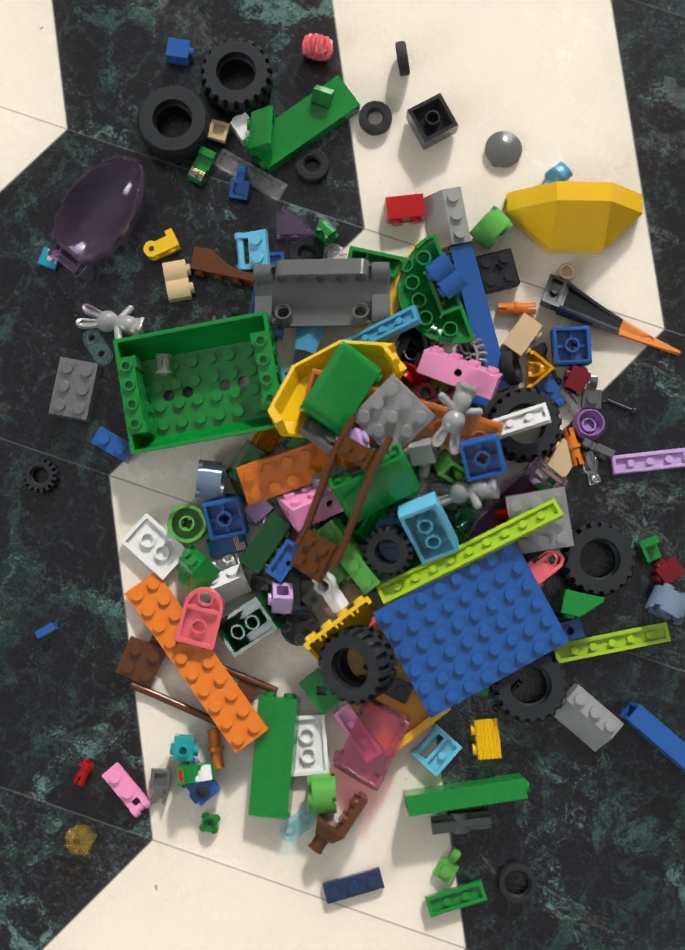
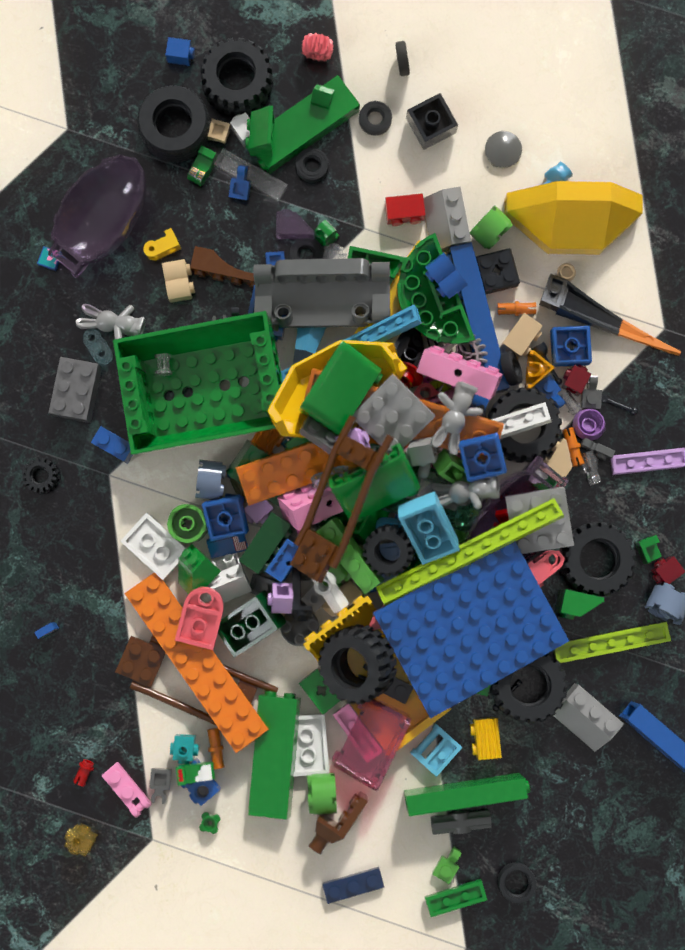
medium azure plate [234,229,270,272] -> none
clear light blue plate [280,808,315,841] -> none
blue brick [559,617,585,641] -> none

